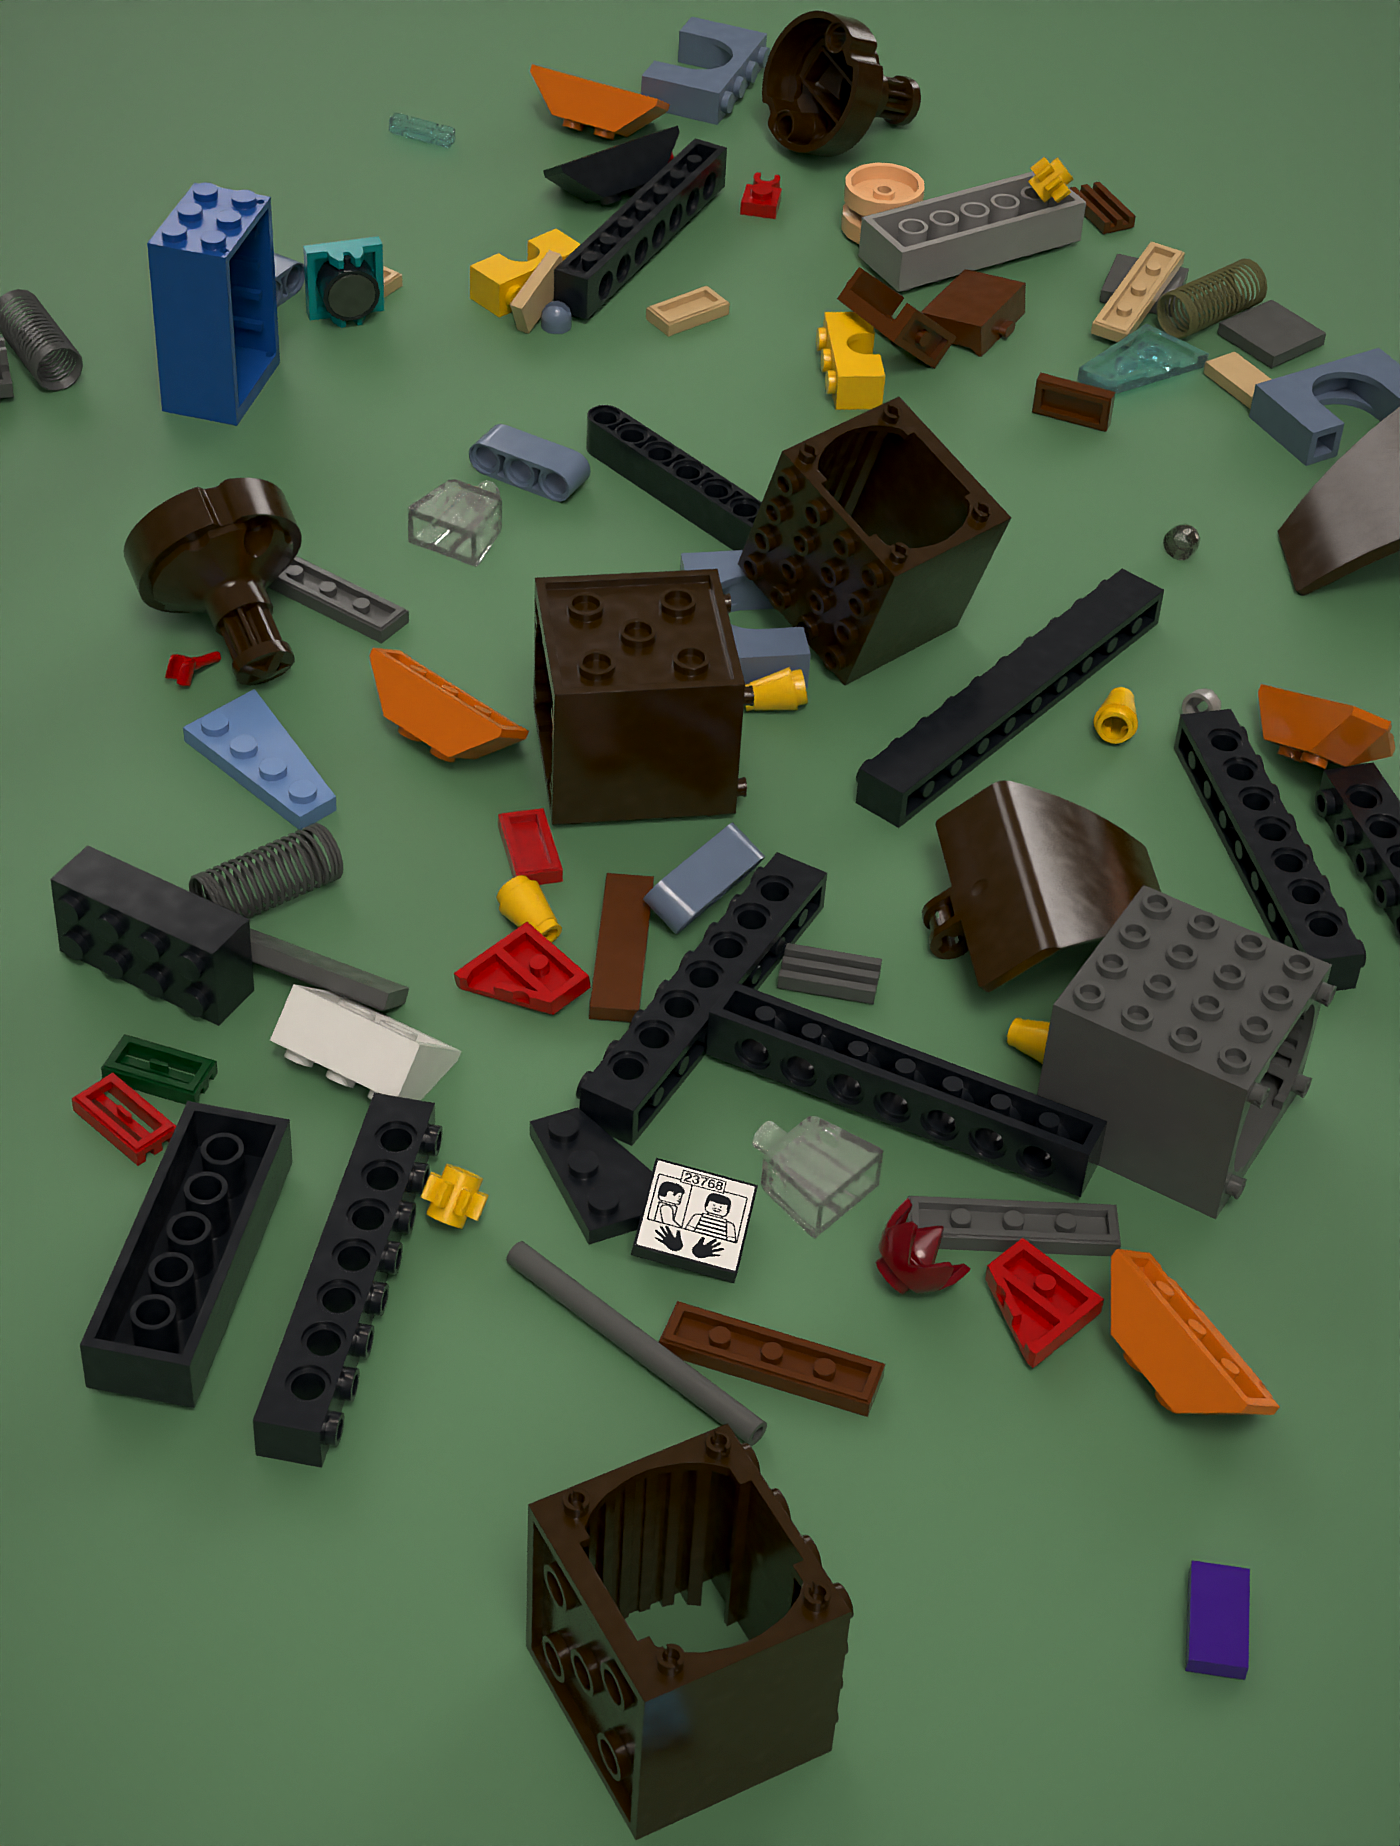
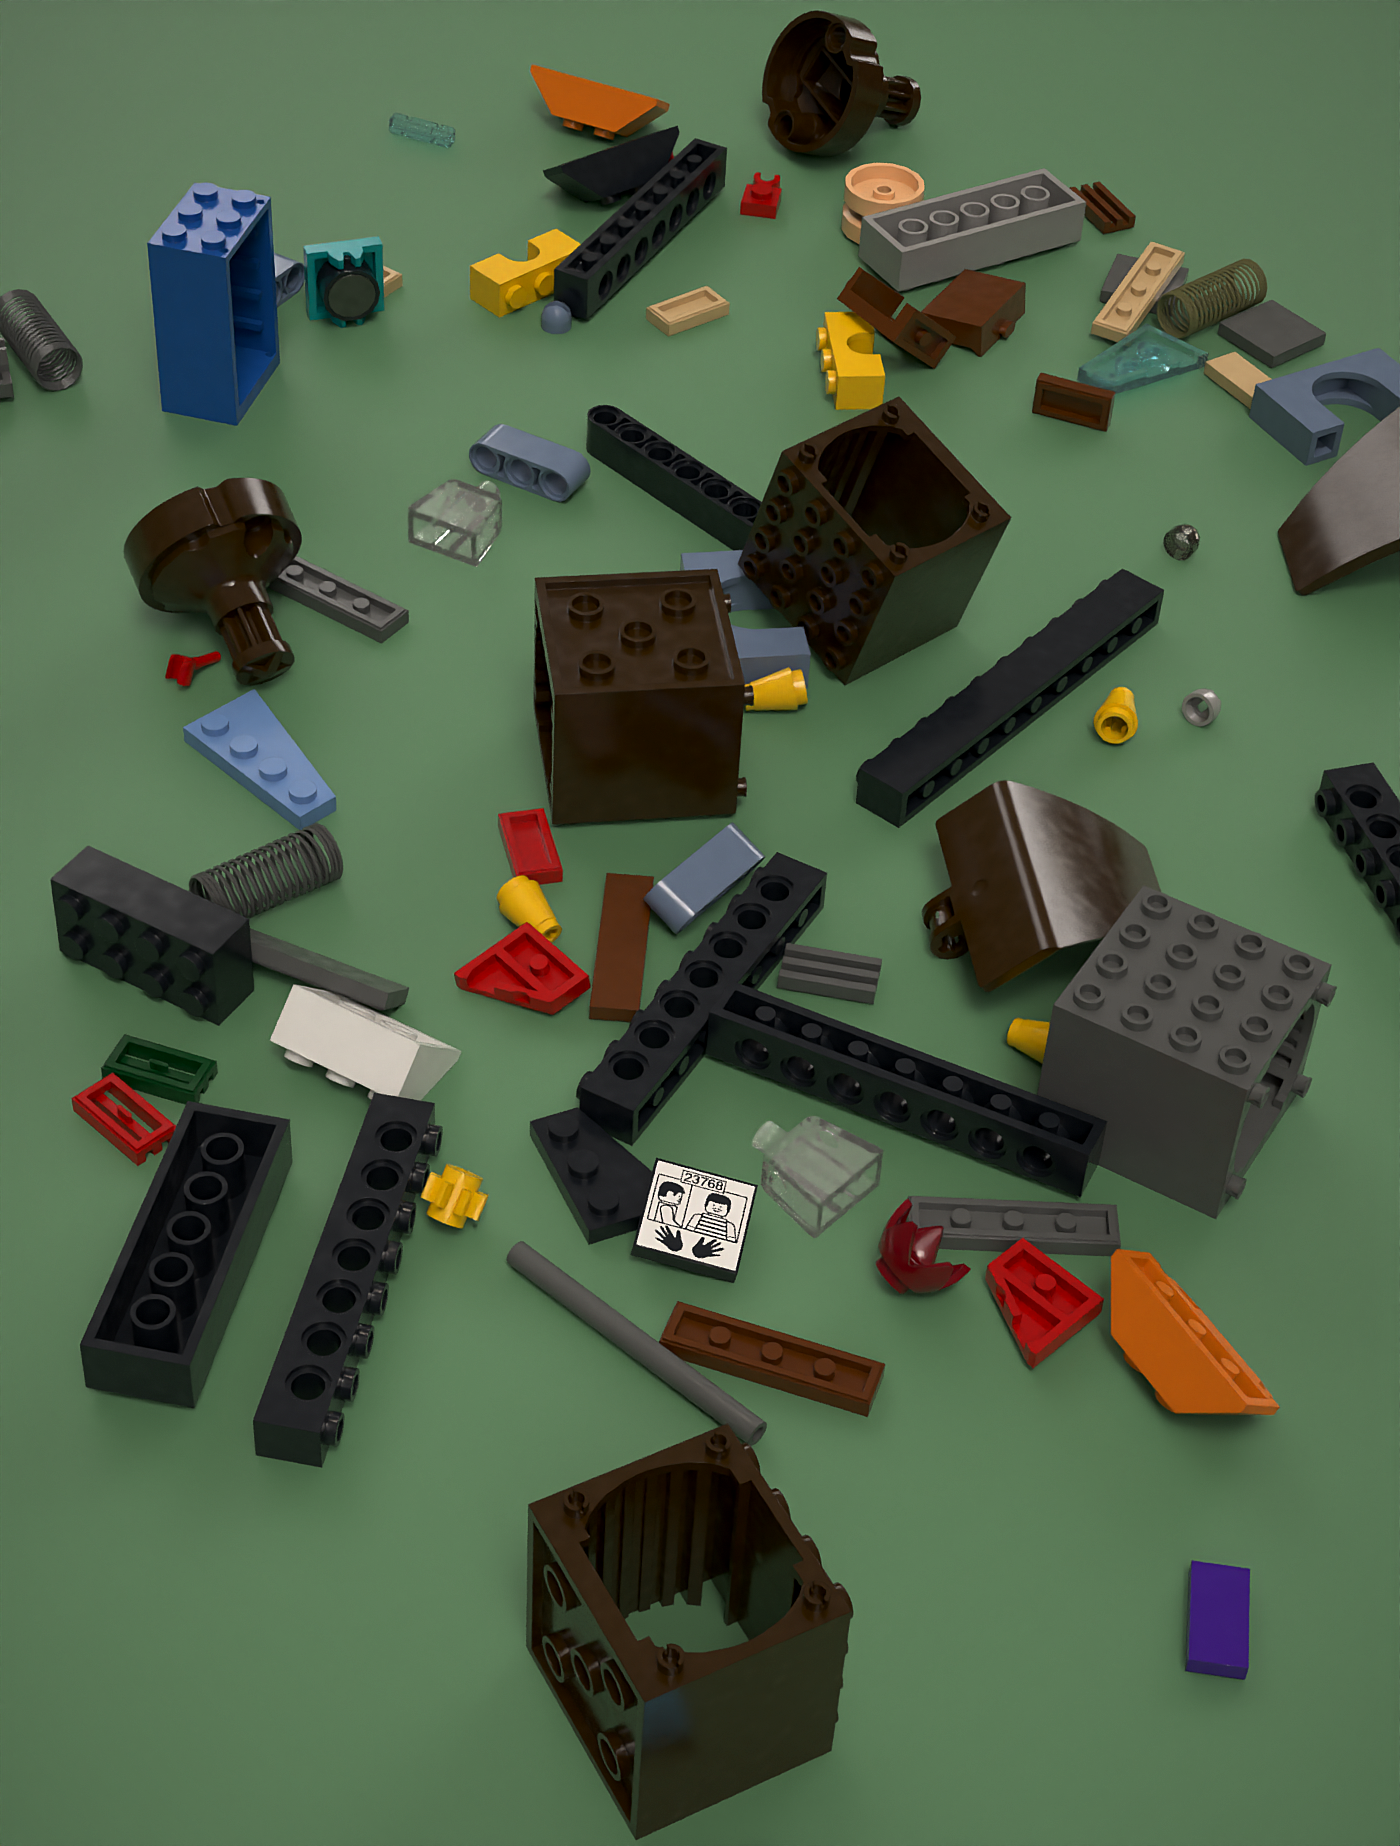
orange wedge [369,648,529,762] -> none
tan tile [510,250,563,334] -> none
sand blue arch [641,17,770,125] -> none
yellow gear [1028,157,1074,203] -> none
black brick [1174,709,1366,991] -> none
orange wedge [1258,684,1395,769] -> none

